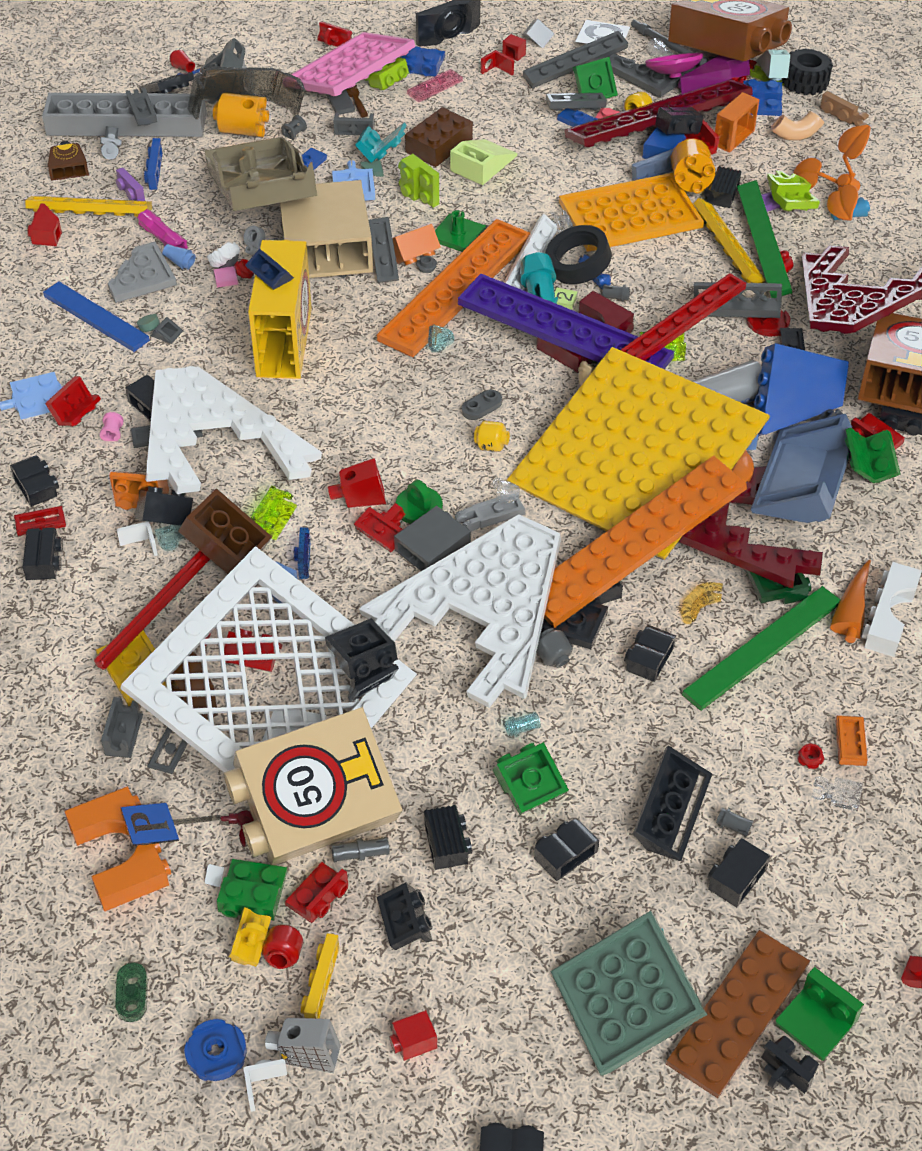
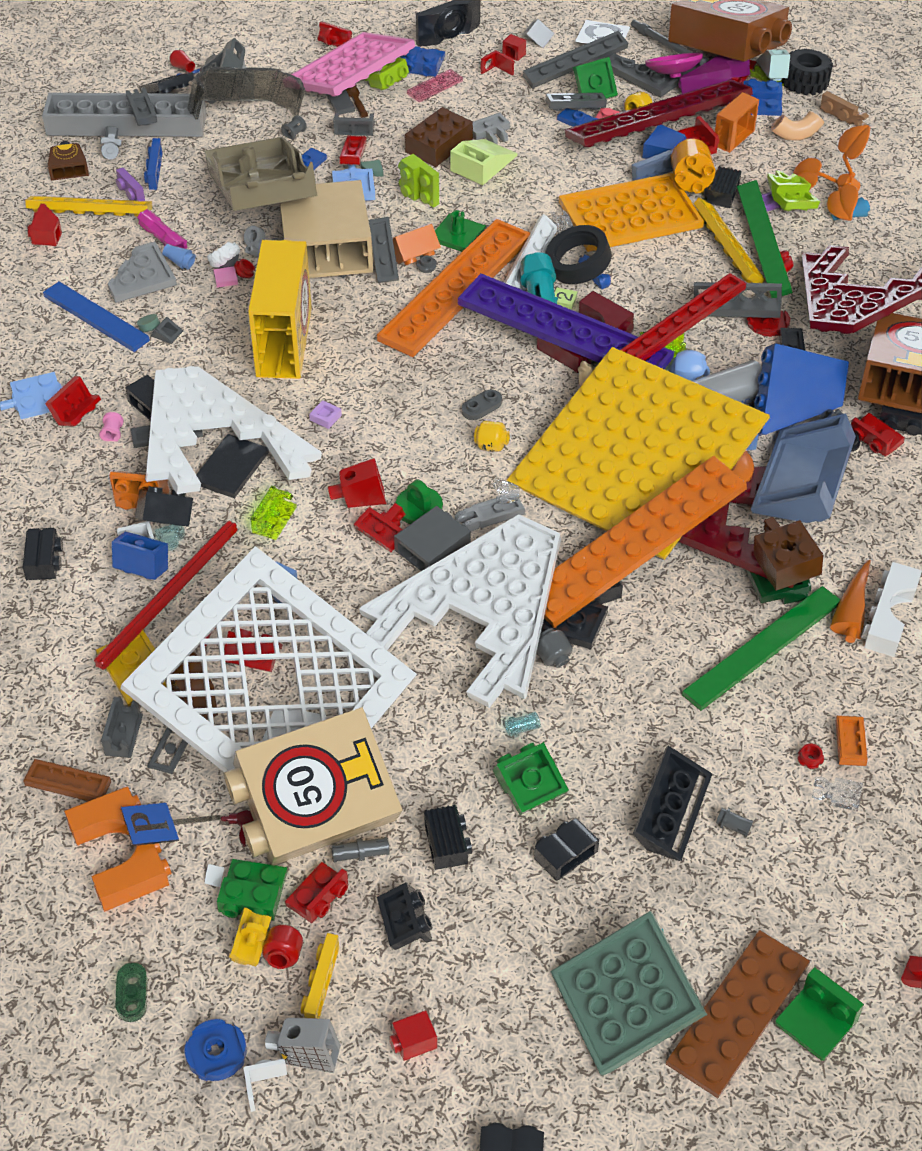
black brick [10,455,59,507] -> none
red tile [14,506,66,536] -> none
reddish brown brick [178,488,272,574] -> none
light orange cylinder [213,93,269,137] -> none
dark blue slope [245,248,294,290] -> none
clear blue plate [294,527,311,579] -> none
black plate [325,618,398,679] -> none
black slope [348,664,399,702] -> none
teal bracket [355,122,407,163] -> none
clear light blue tile [428,325,454,352] -> none
dark grey pin [602,284,630,302] -> none
black brick [624,624,677,682] -> none
clear cone [646,38,674,58] -> none
black brick [655,107,704,134] -> none
clear yellow piece [680,582,723,624] -> none
black brick [707,838,770,908] -> none
black hips [761,1036,819,1094] -> none
green bracket [845,427,901,483] -> none
none -> dark orange plate [23,759,111,801]
none -> blue brick [112,531,168,580]
none -> black tile [196,434,269,499]
none -> lavender plate [309,400,342,429]
none -> red tile [340,135,367,165]
none -> light grey hinge [473,113,510,144]
none -> light blue helmet [667,350,710,381]
none -> reddish brown hinge [753,517,824,591]

